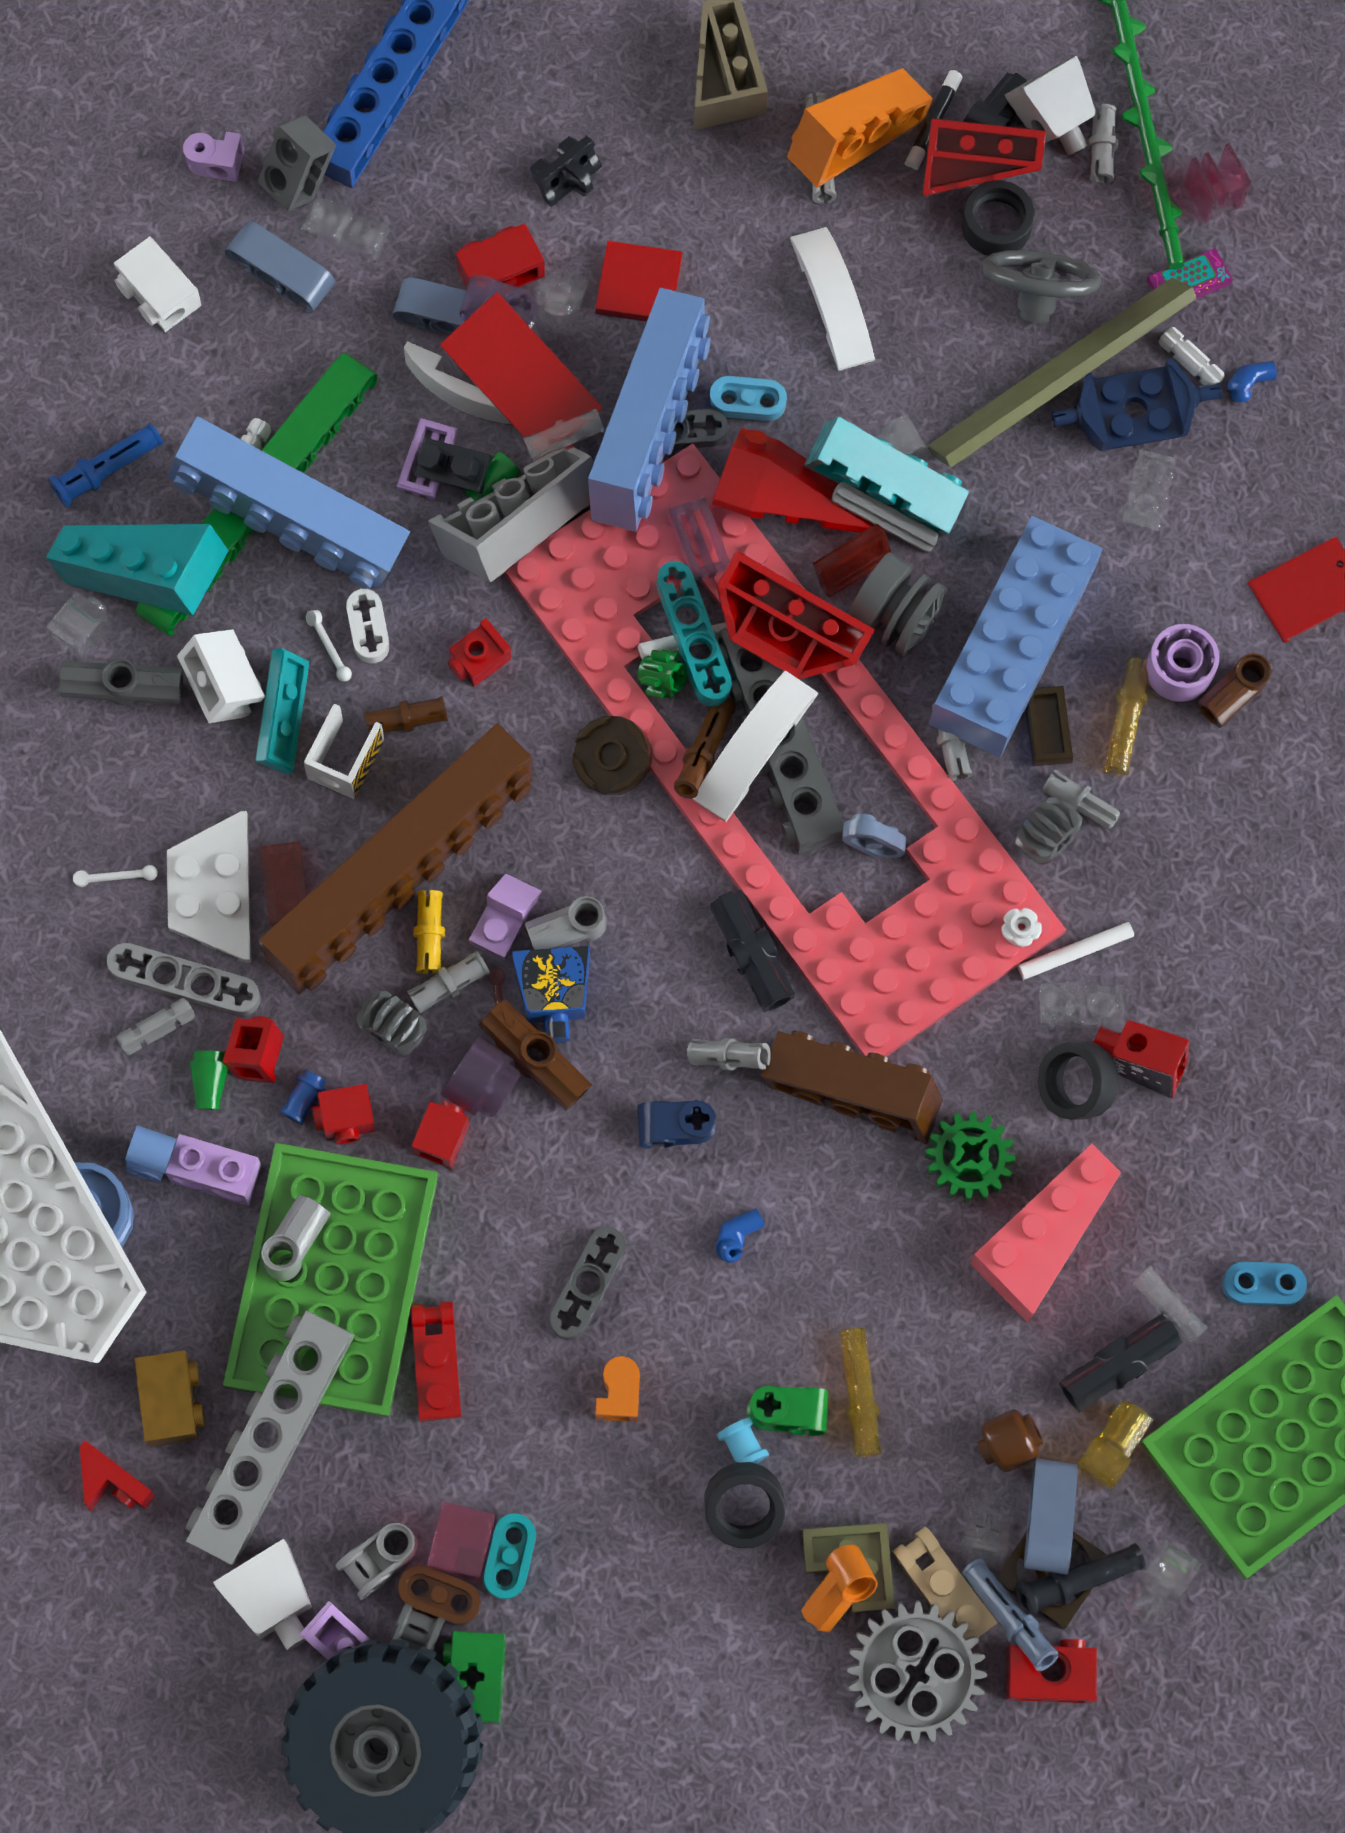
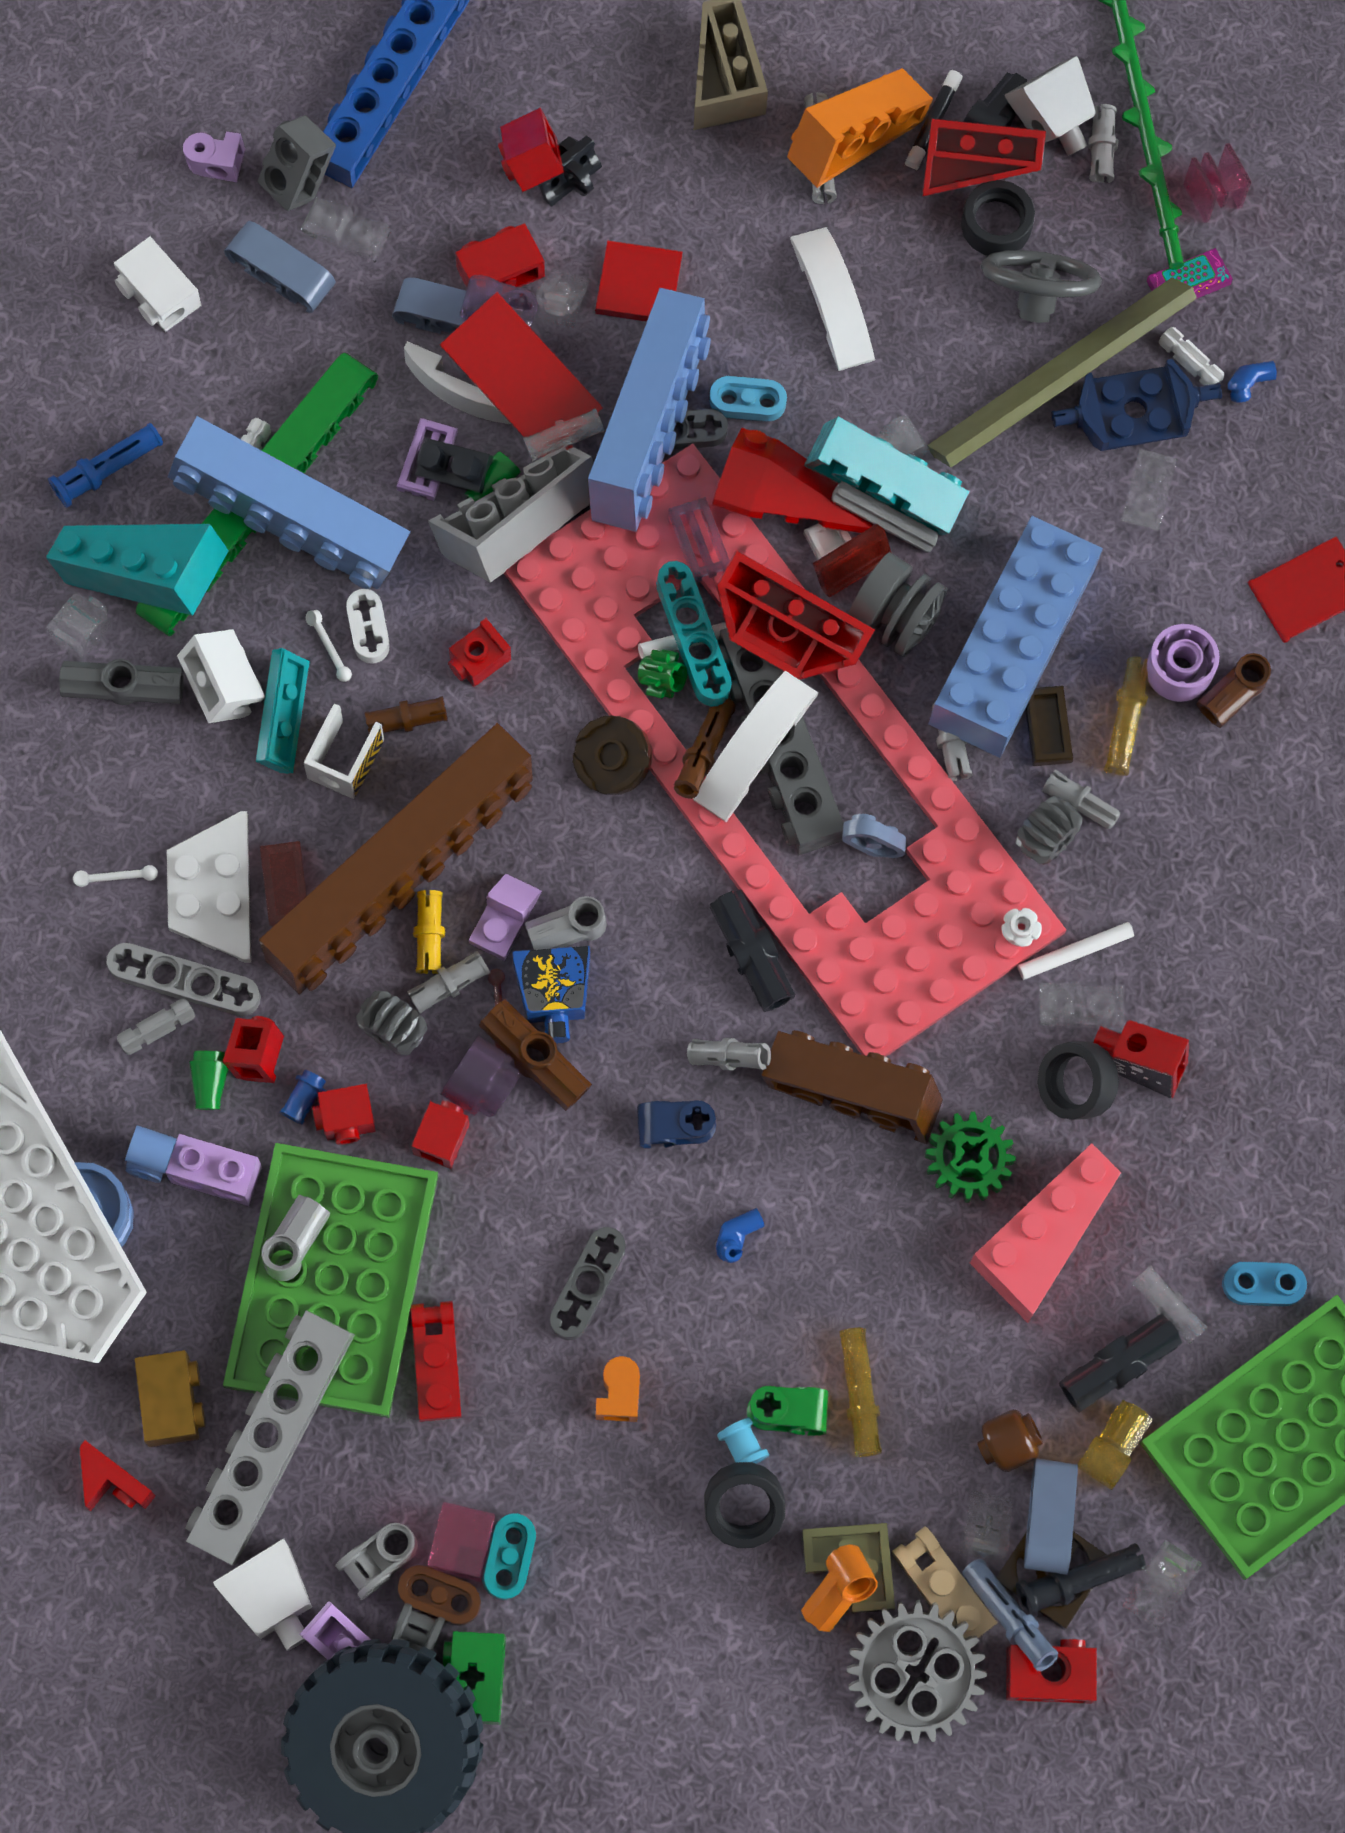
none -> red brick [498,107,564,192]
none -> white tile [803,523,856,566]

